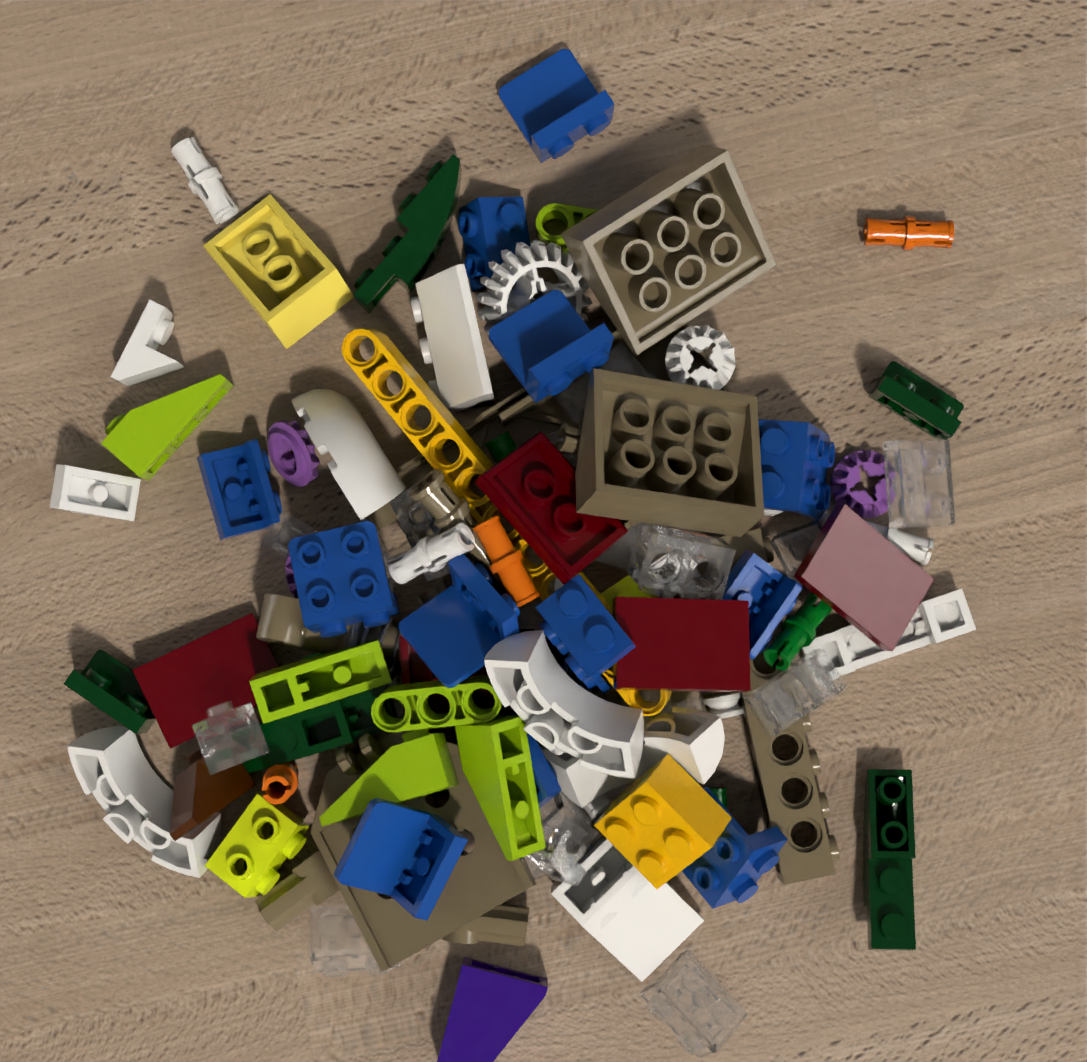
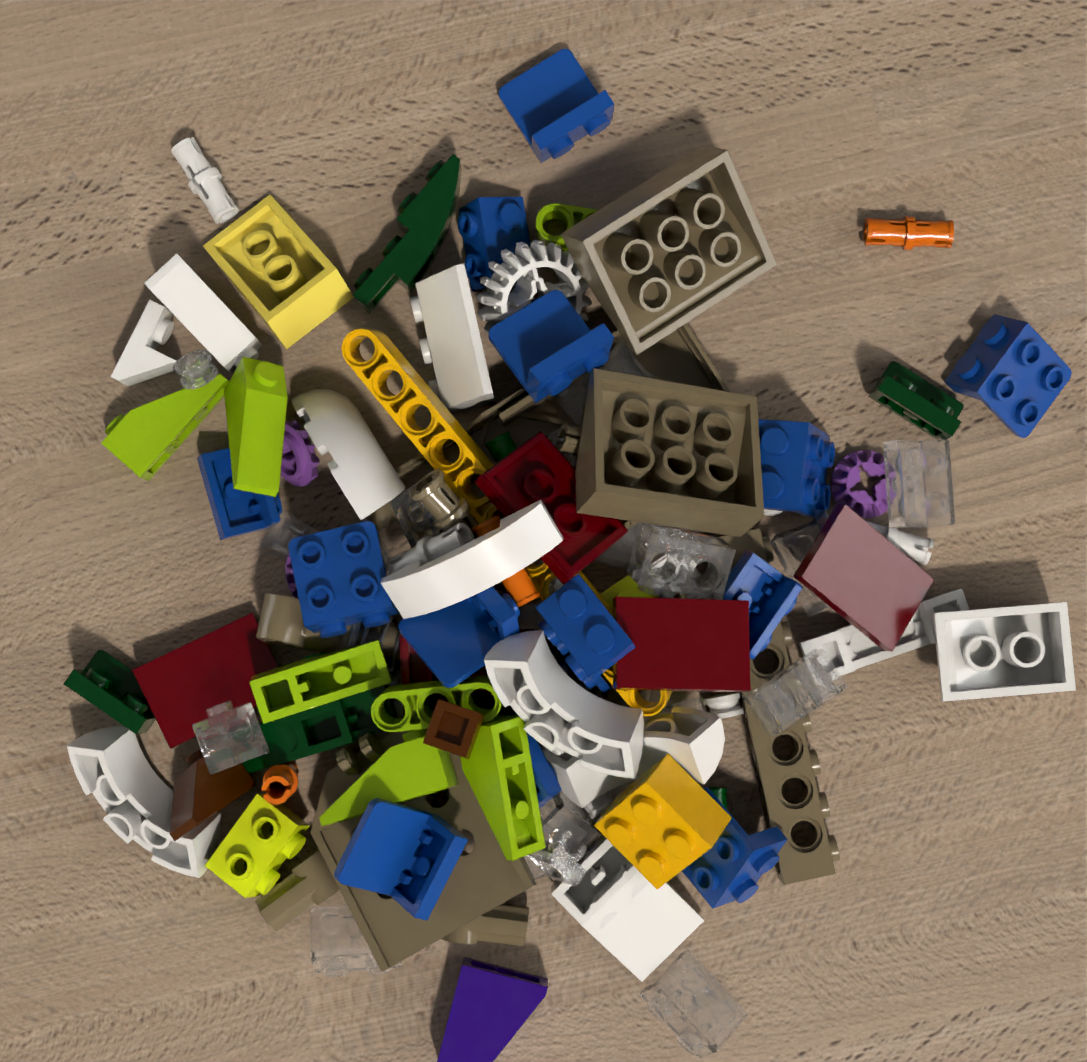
white slope [50,464,141,521] -> none
white gear [665,325,736,390] -> none
green pin [764,592,832,671] -> none
dark green slope [863,769,916,951] -> none
none -> white slope [144,253,263,373]
none -> clear bush [173,350,218,390]
none -> lime slope [224,357,288,497]
none -> white slope [380,500,563,619]
none -> reddish brown plate [423,699,484,759]
none -> white slope [933,602,1076,702]
none -> blue bracket [944,314,1072,438]

